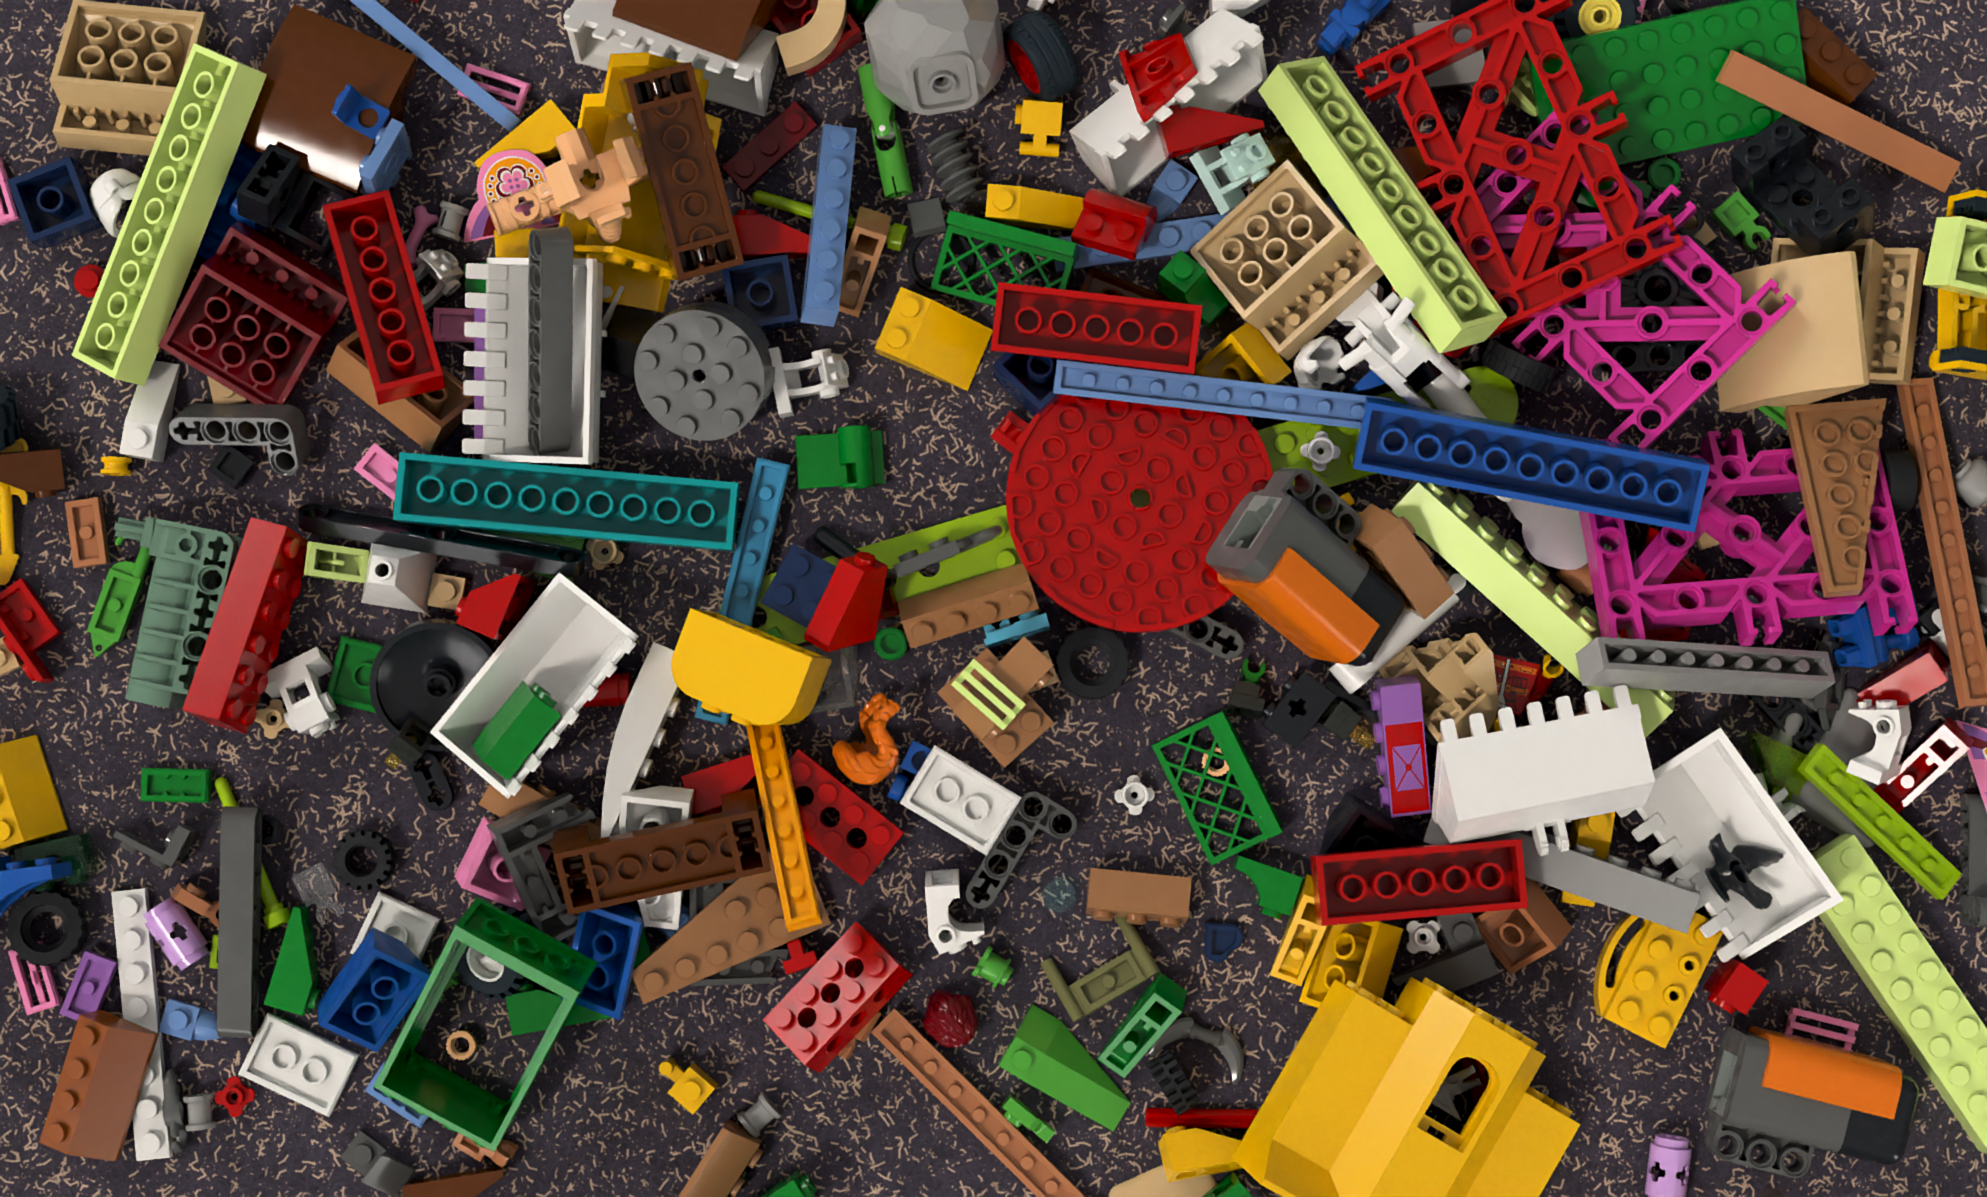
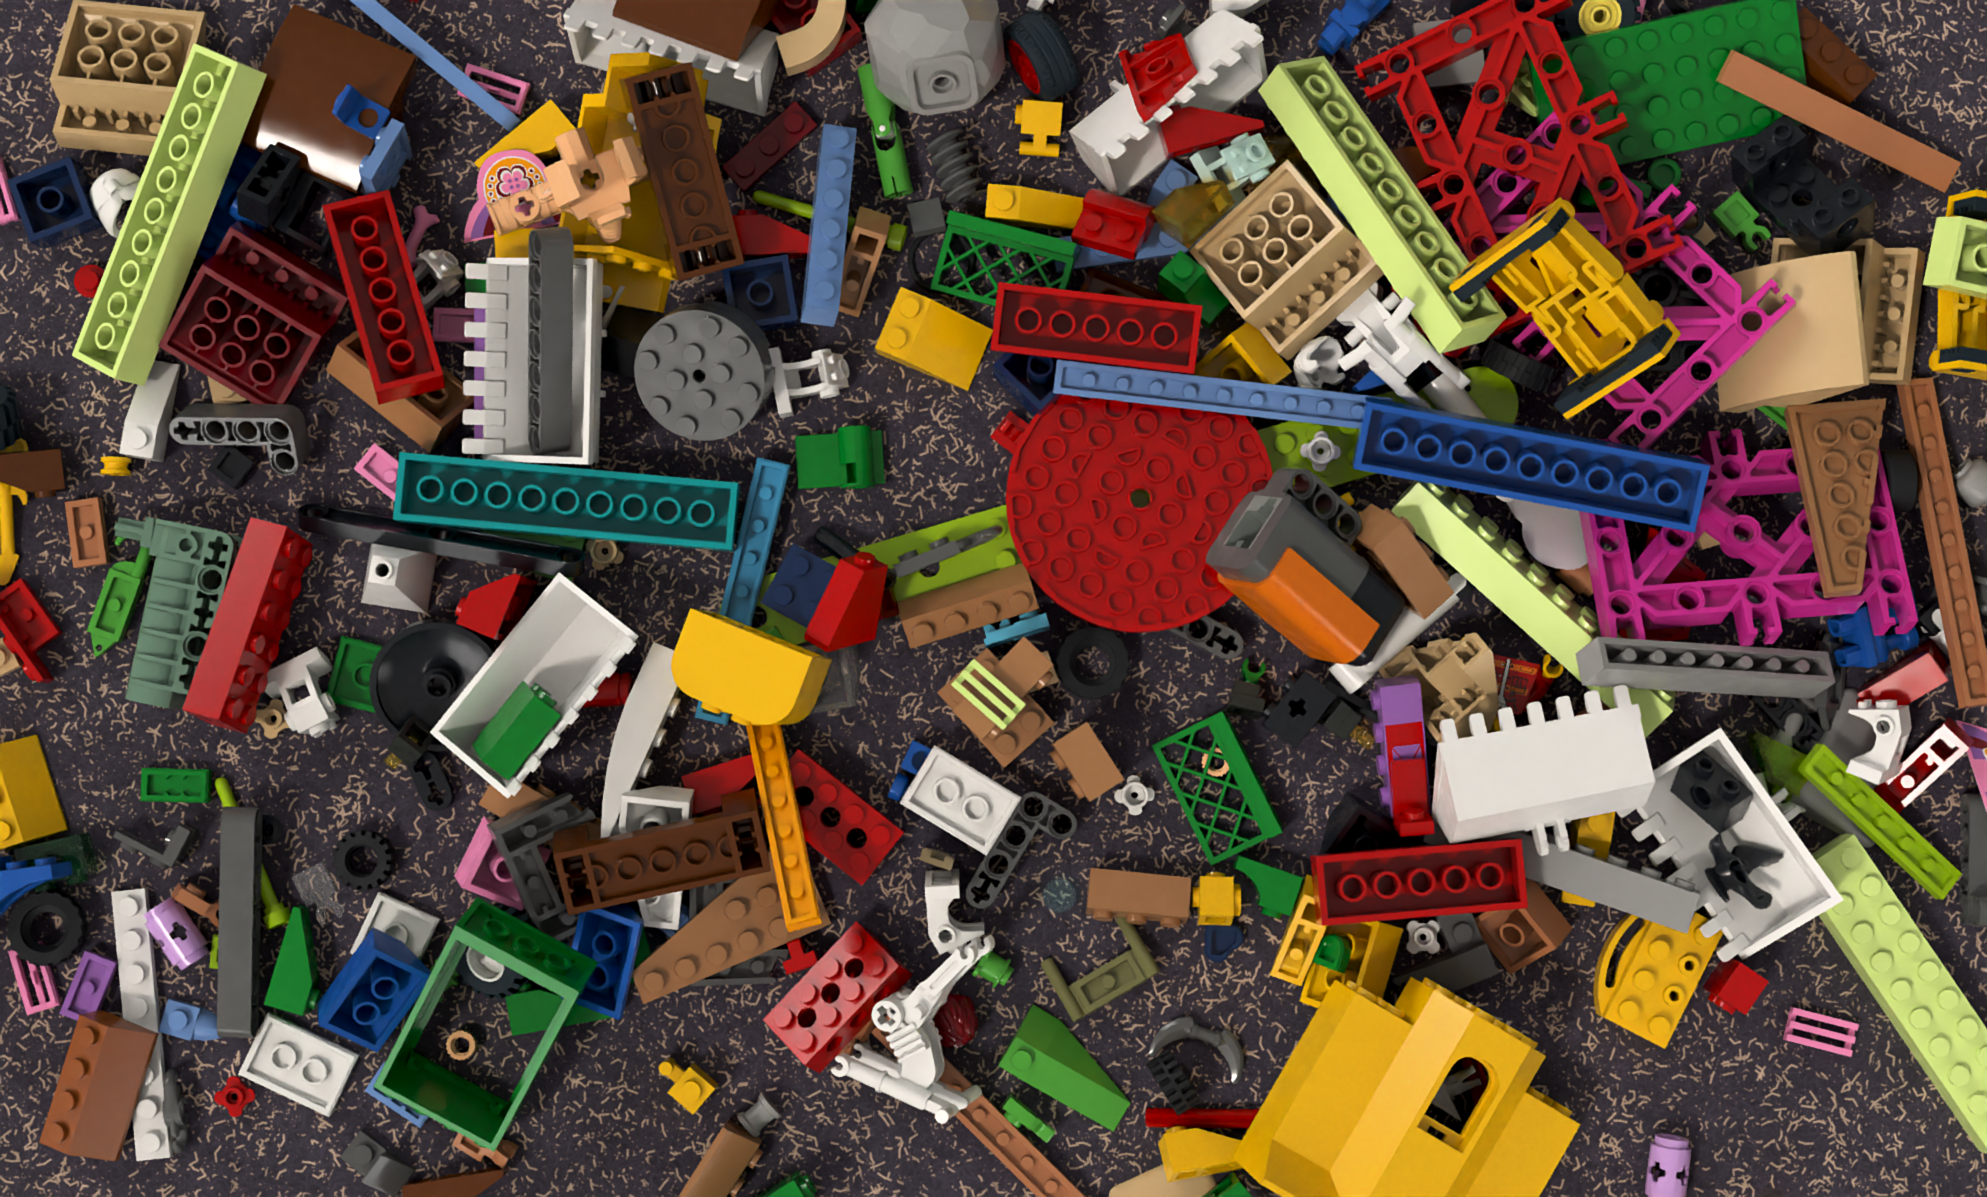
light grey bush [183,1092,217,1131] -> none
yellowish green slope [304,541,369,583] -> none
tan plate [427,573,468,611] -> none
light grey bush [432,201,470,243] -> none
orange hair [832,692,901,785] -> none
green tile [874,627,908,661] -> none
green slope [1097,972,1187,1078] -> none
piece [1705,1026,1919,1178] -> none
none -> white piece [831,935,995,1124]
none -> dark tan tile [919,846,955,871]
none -> medium nougat brick [1049,722,1125,802]
none -> clear yellow slope [1152,180,1235,249]
none -> yellow brick [1191,872,1241,926]
none -> green tile [1313,934,1351,974]
none -> red bracket [1390,758,1435,837]
none -> yellow container [1449,197,1681,419]
none -> black brick [1670,750,1753,834]

